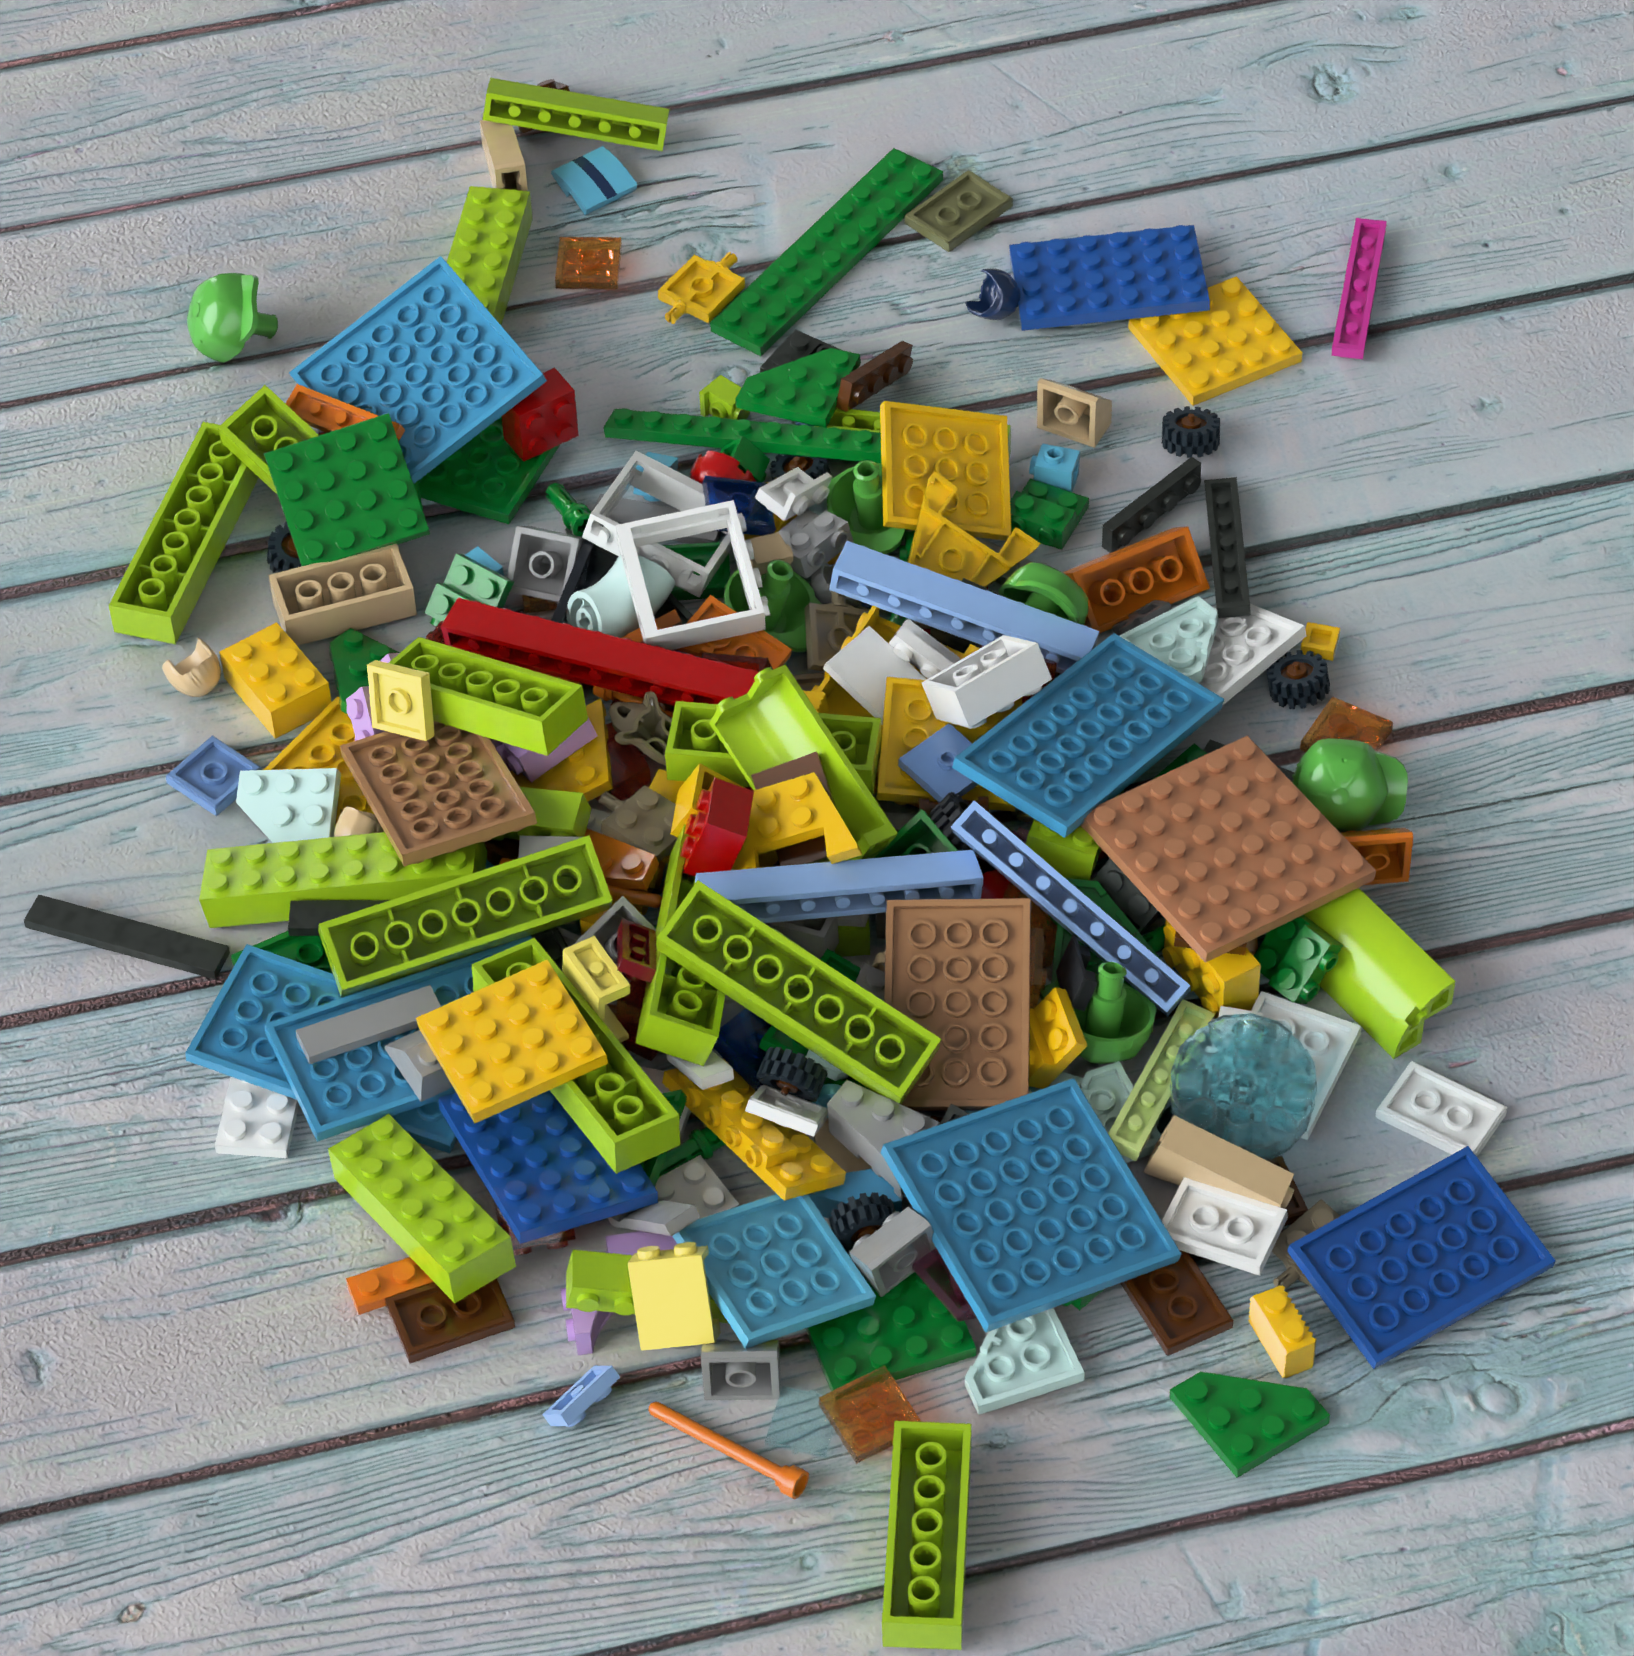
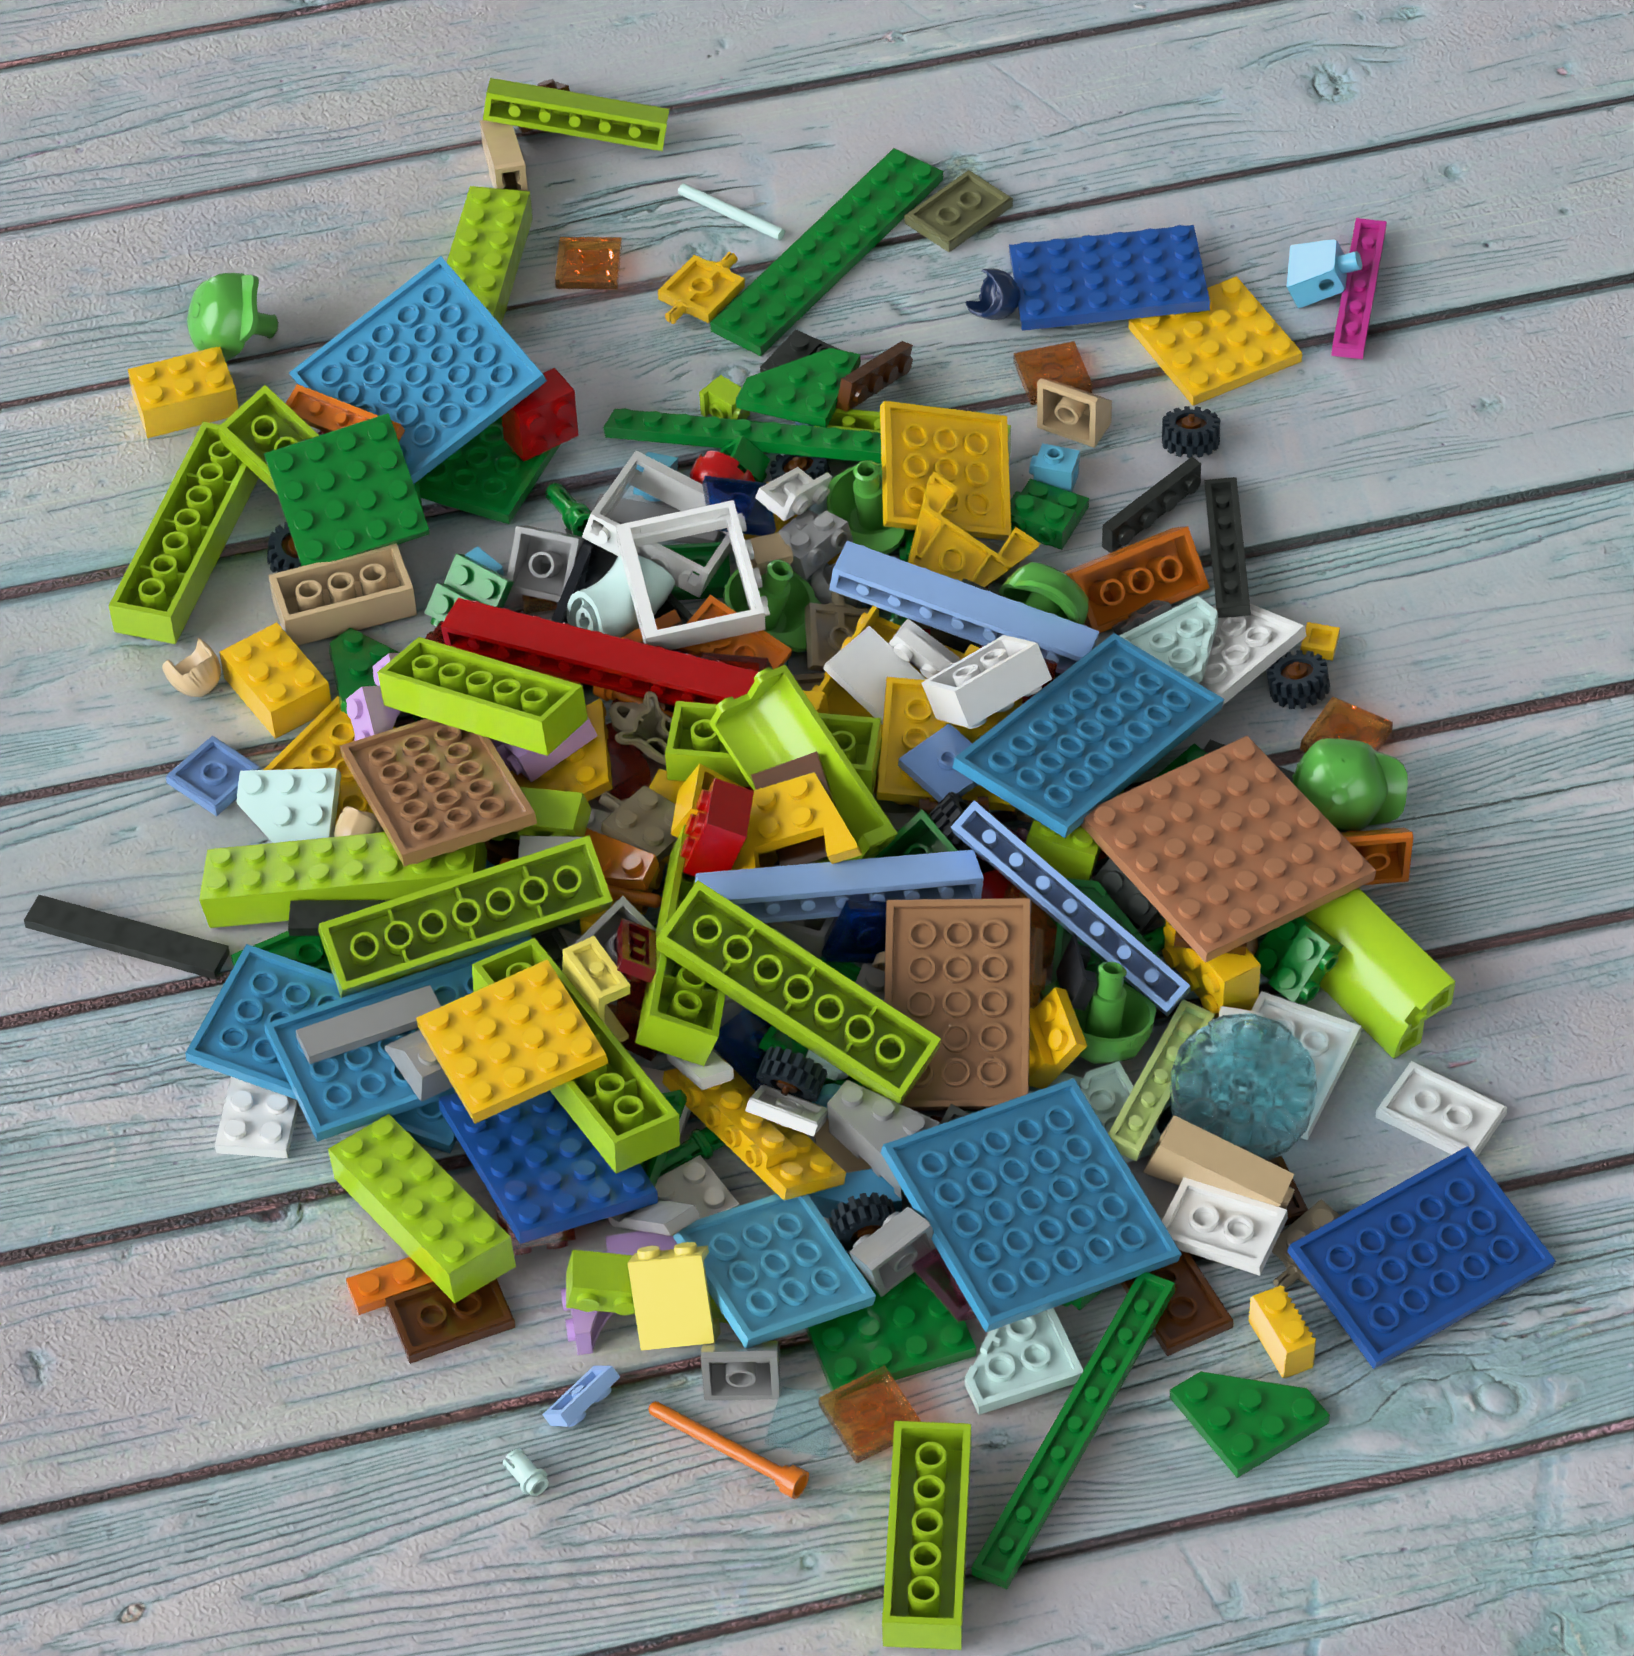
light yellow plate [367,660,435,741] -> none
medium azure slope [551,146,638,215] -> none
none -> yellow brick [128,347,239,438]
none -> light aqua pin [503,1449,549,1497]
none -> light aqua bar [678,183,785,241]
none -> clear blue tile [821,900,887,963]
none -> green plate [971,1272,1175,1589]
none -> clear orange plate [1013,341,1092,405]
none -> medium azure torso [1287,239,1362,308]

